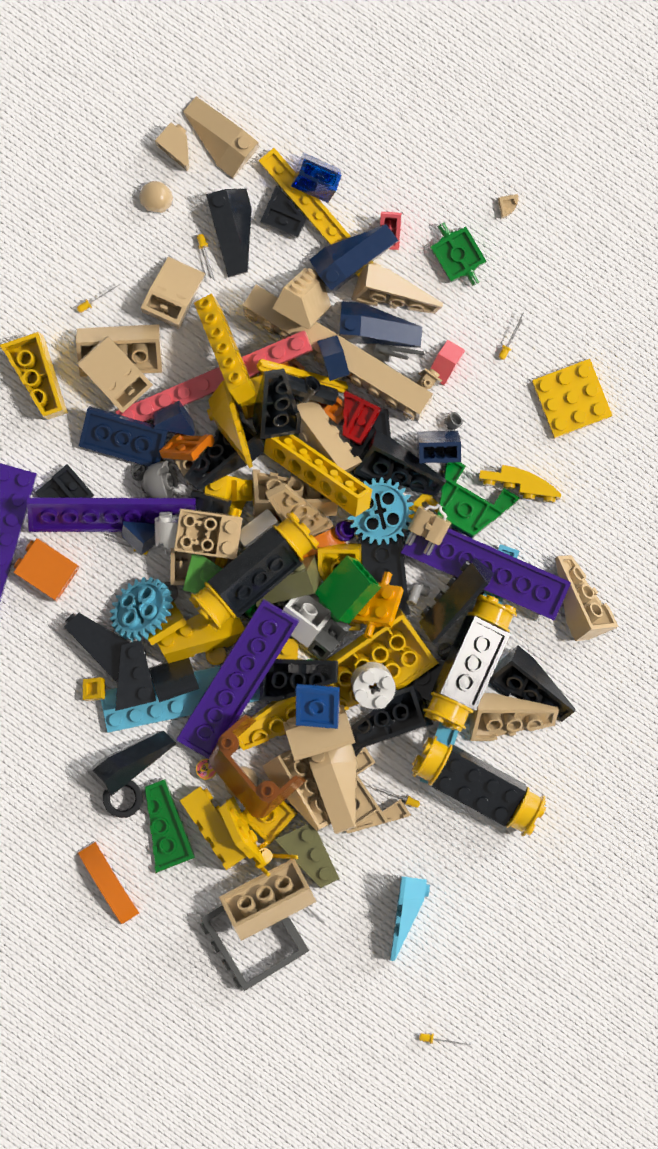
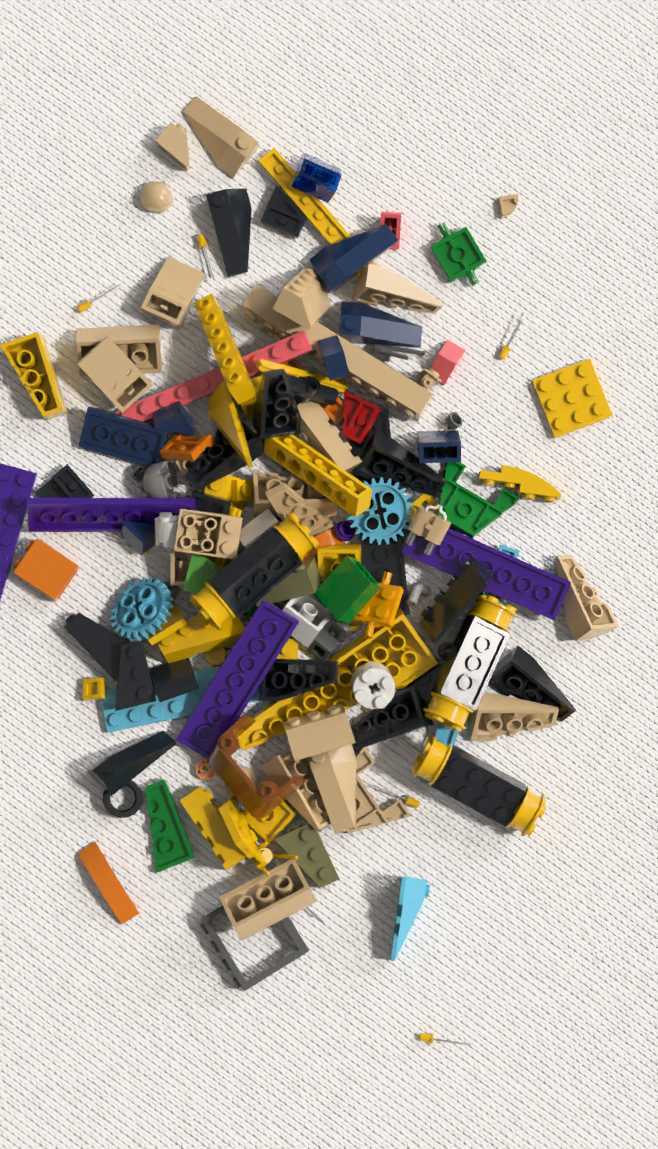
blue plate [296,684,340,729] -> none

